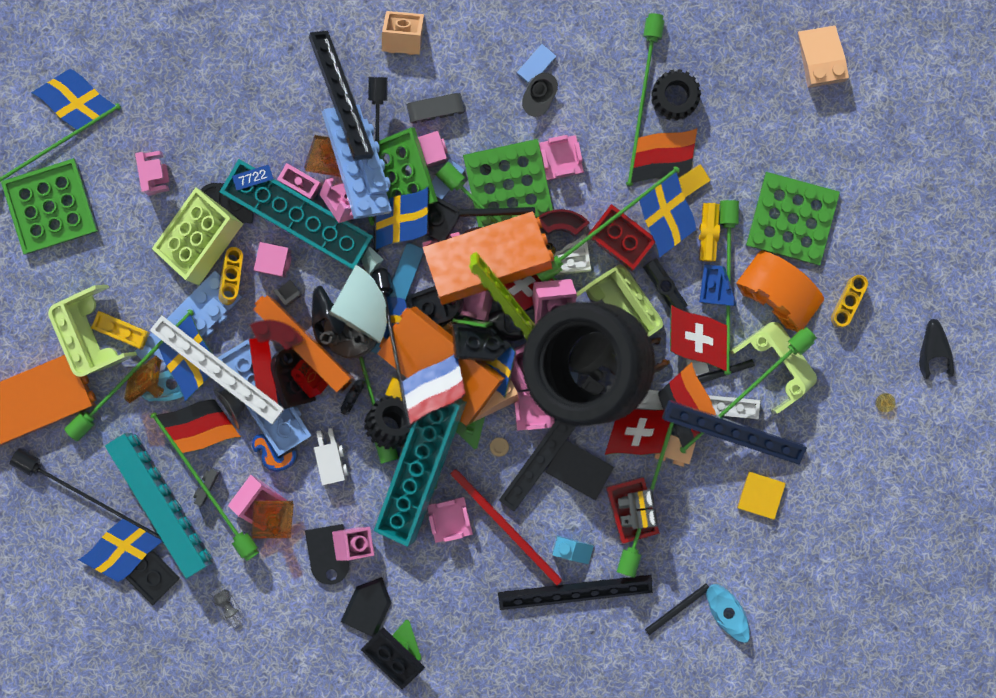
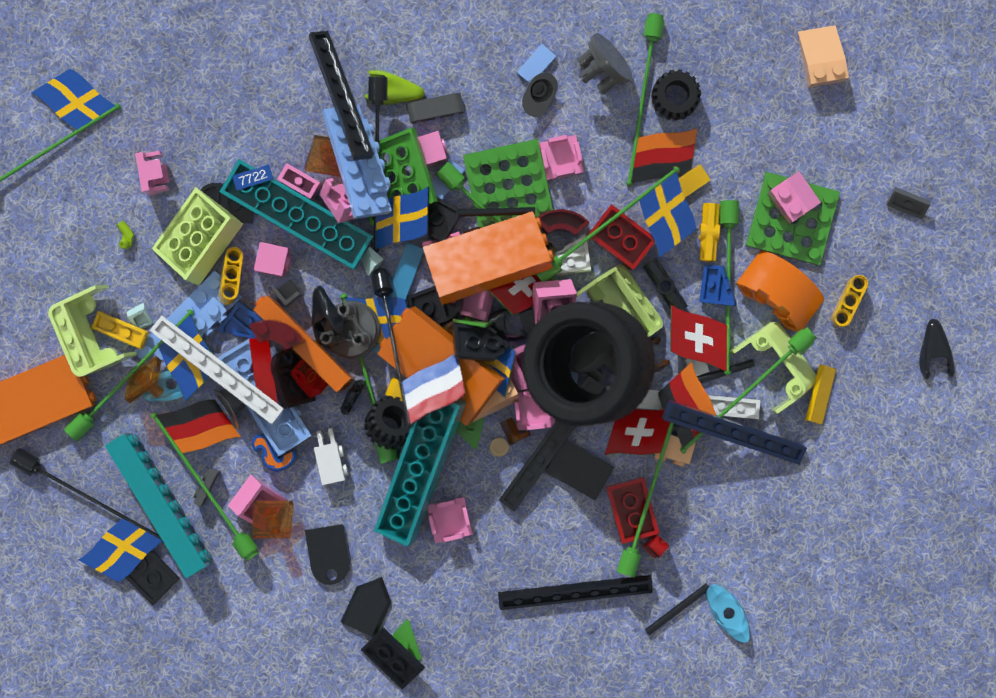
bright green piece [1,158,98,255] -> none
clear piece [210,585,245,628] -> none
light aqua brick [329,265,387,343] -> none
bright pink head [332,527,374,561] -> none
light nougat slope [382,11,424,55] -> none
red tile [450,469,562,585] -> none
lime plate [469,252,535,340] -> none
medium azure slope [552,535,594,564] -> none
dark grey hips [618,489,658,529] -> none
yellow tile [737,471,786,520] -> none
clear yellow tile [875,393,896,412] -> none
none -> lime arm [117,220,134,249]
none -> light aqua slope [127,303,154,329]
none -> blue wing [217,301,263,339]
none -> lime animal [364,70,425,105]
none -> reddish brown tile [500,418,531,445]
none -> dark grey piece [577,33,632,94]
none -> red leg [642,534,669,558]
none -> bright pink slope [767,171,821,224]
none -> yellow tile [805,364,836,425]
none -> dark grey plate [887,187,931,219]

